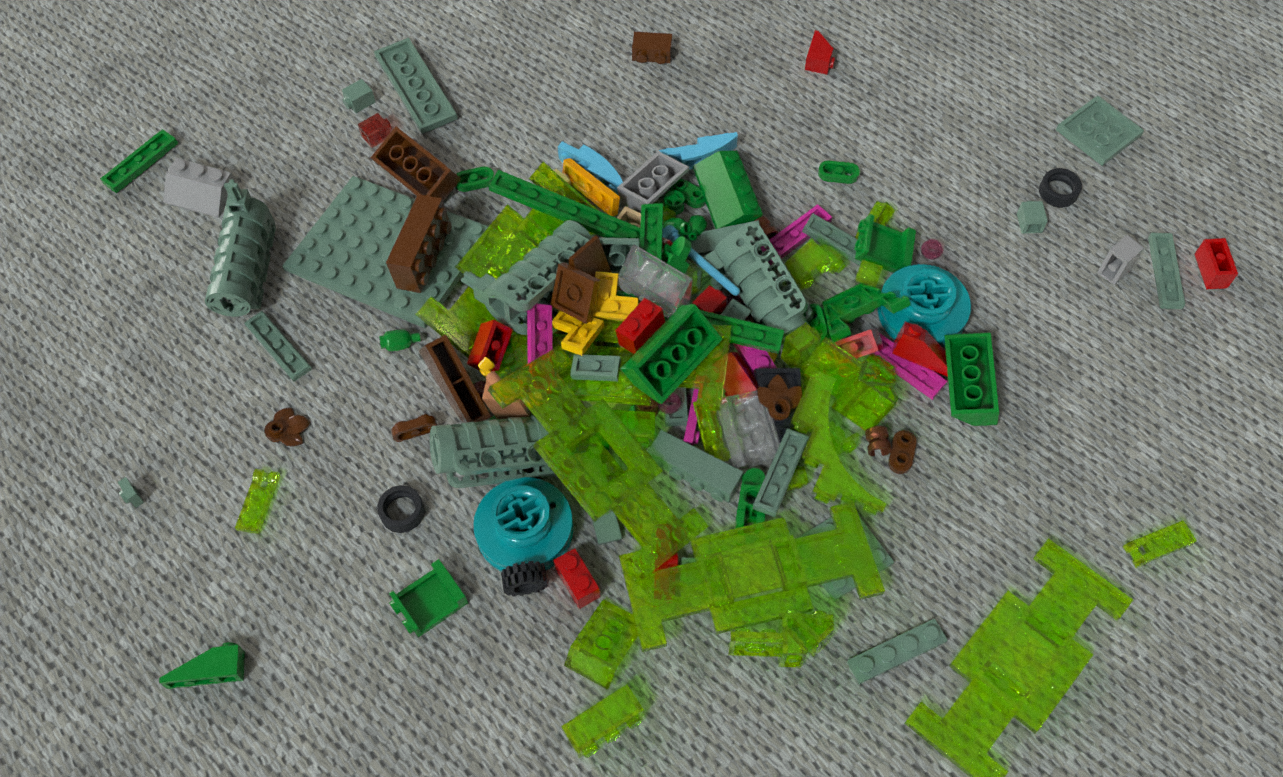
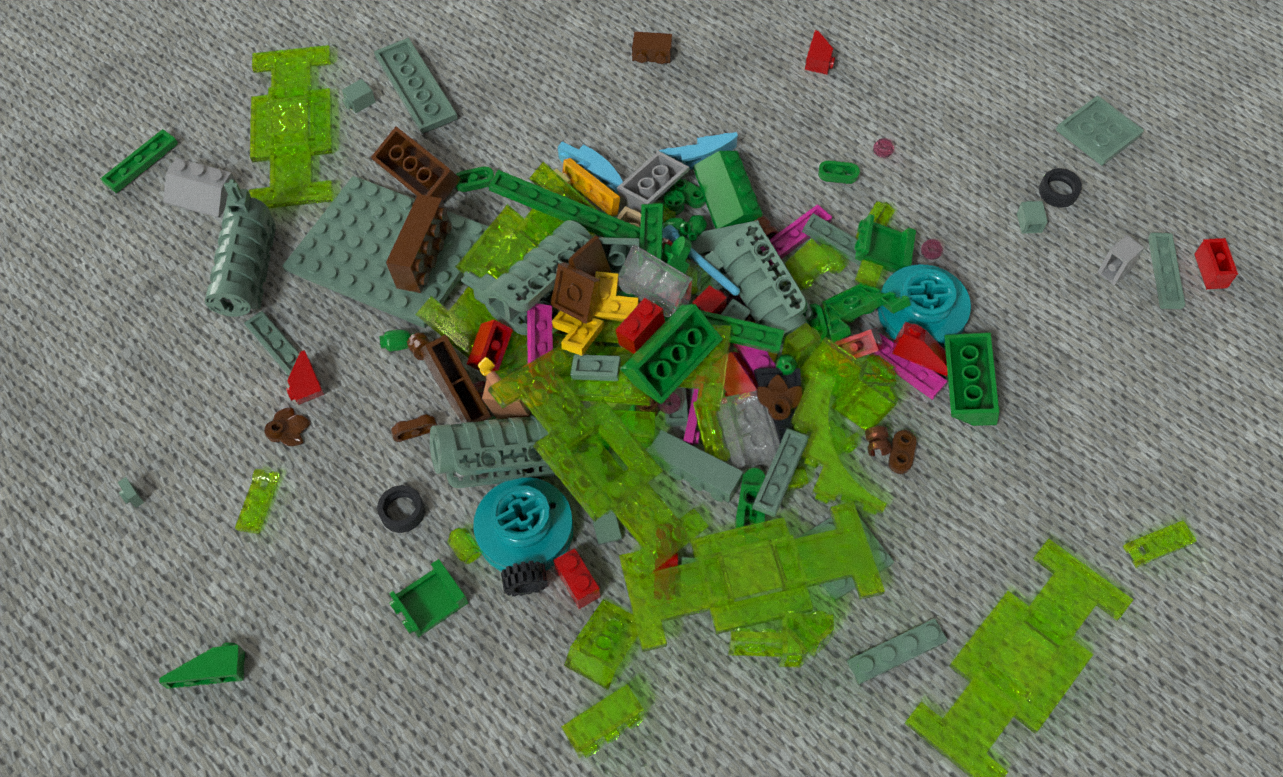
clear red brick [358,113,392,148] -> none
none -> clear neon green piece [249,45,333,209]
none -> red slope [286,350,324,405]
none -> reddish brown wheel [407,332,431,360]
none -> clear neon green brick [447,528,481,564]
none -> green plant [775,354,798,375]
none -> clear pink plate [873,138,894,158]

